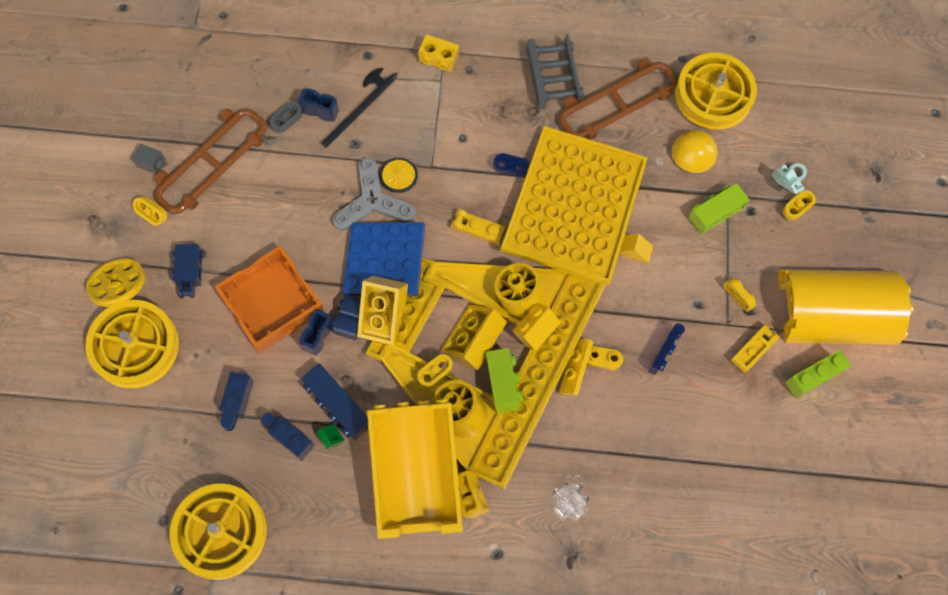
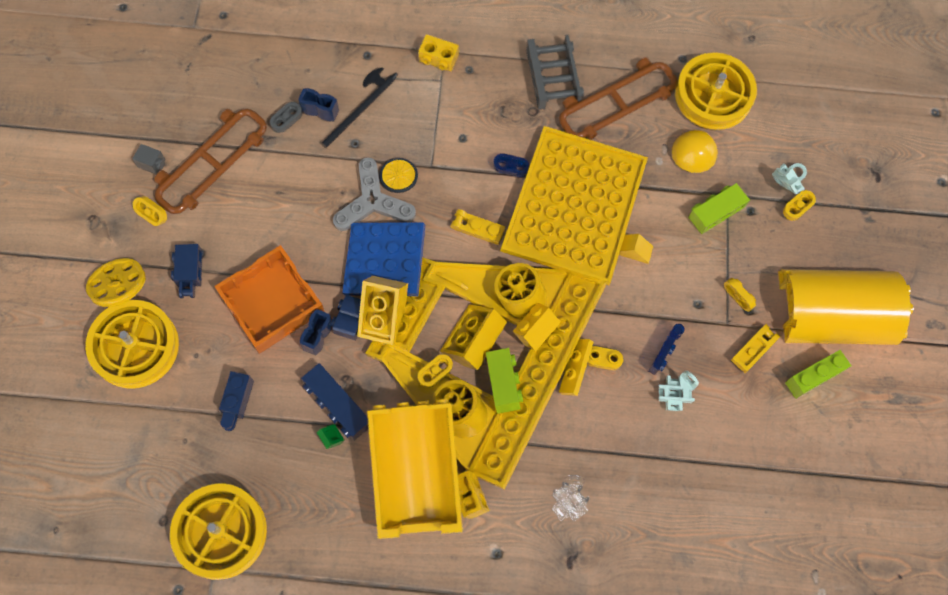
dark blue brick [261,413,314,461] -> none
none -> light aqua piece [659,370,699,411]

